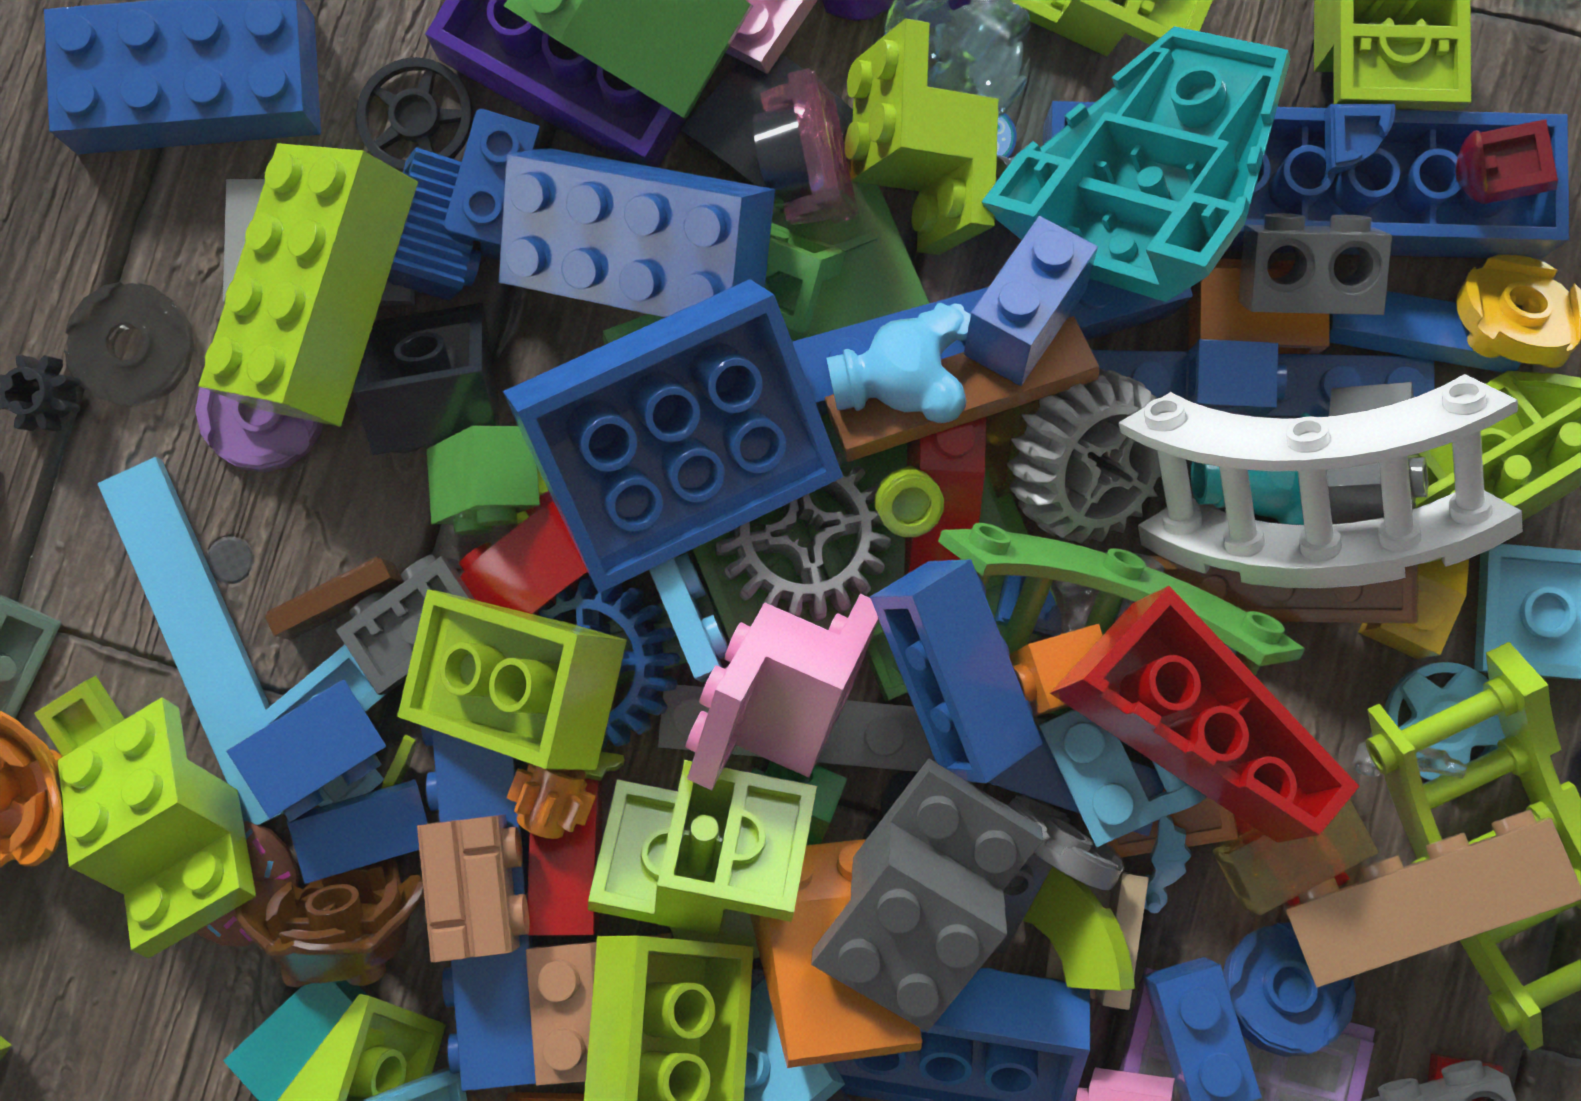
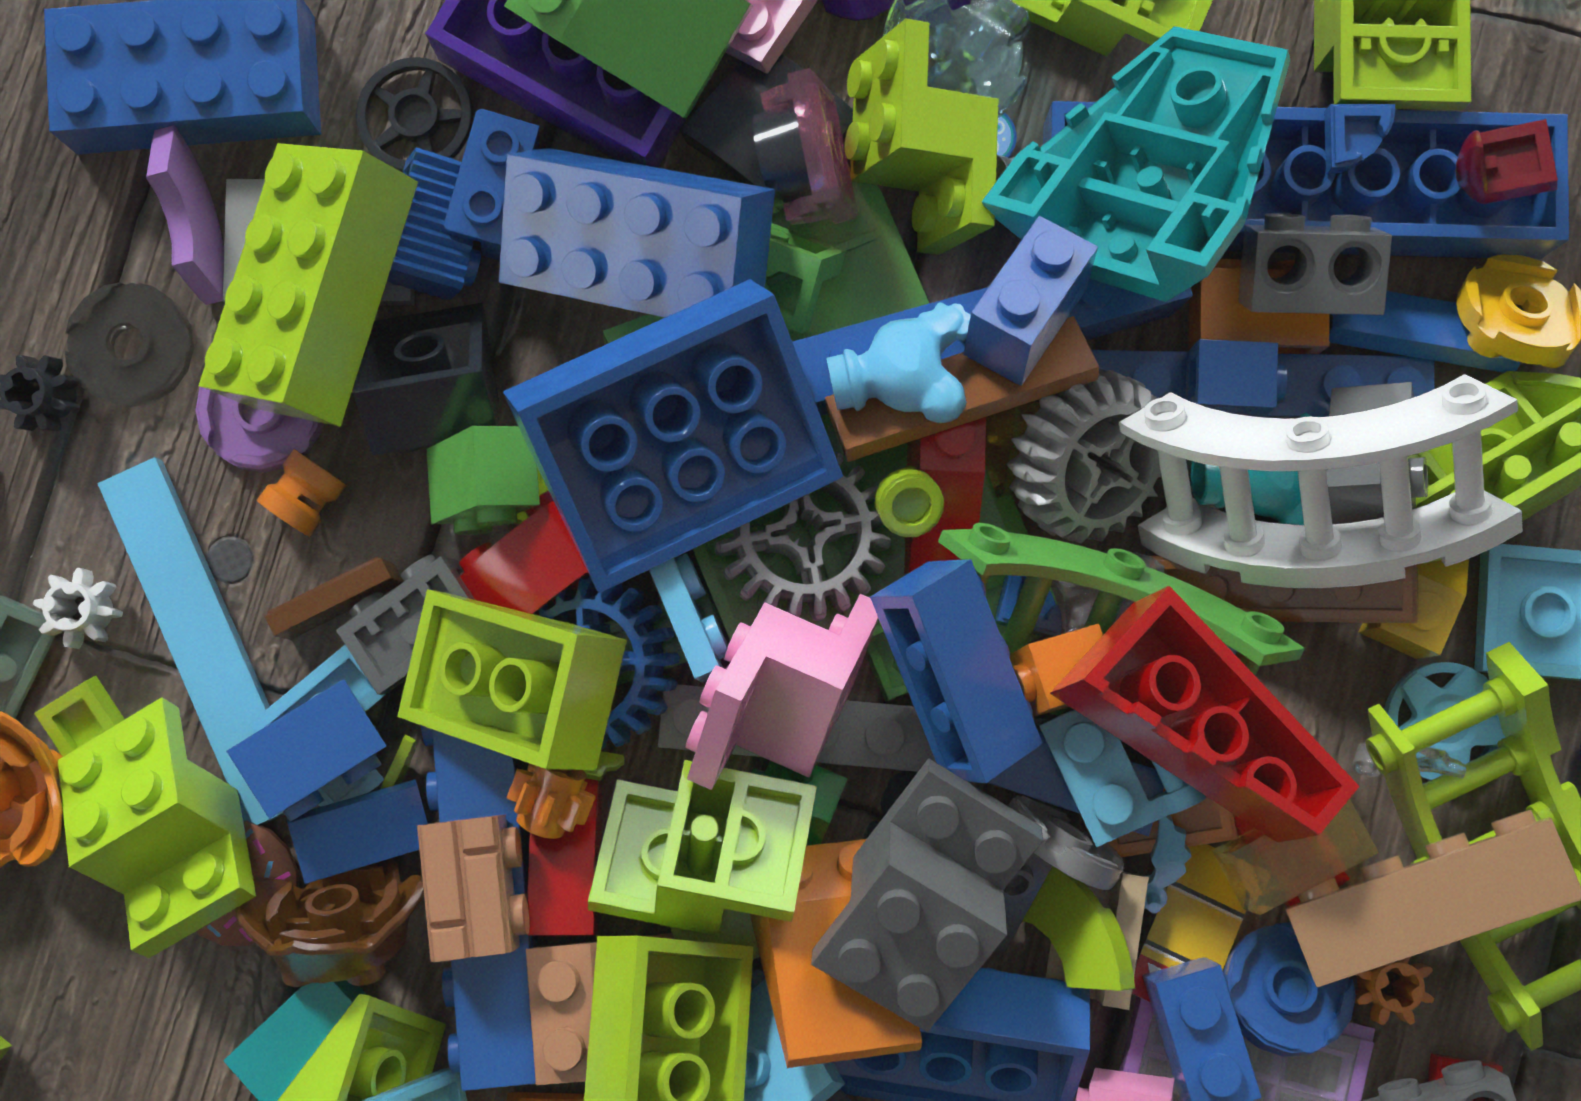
none -> white gear [33,568,123,649]
none -> medium lavender tile [146,125,224,305]
none -> orange wheel [256,449,347,537]
none -> yellow sticker [1132,844,1261,1003]
none -> orange gear [1355,957,1435,1025]

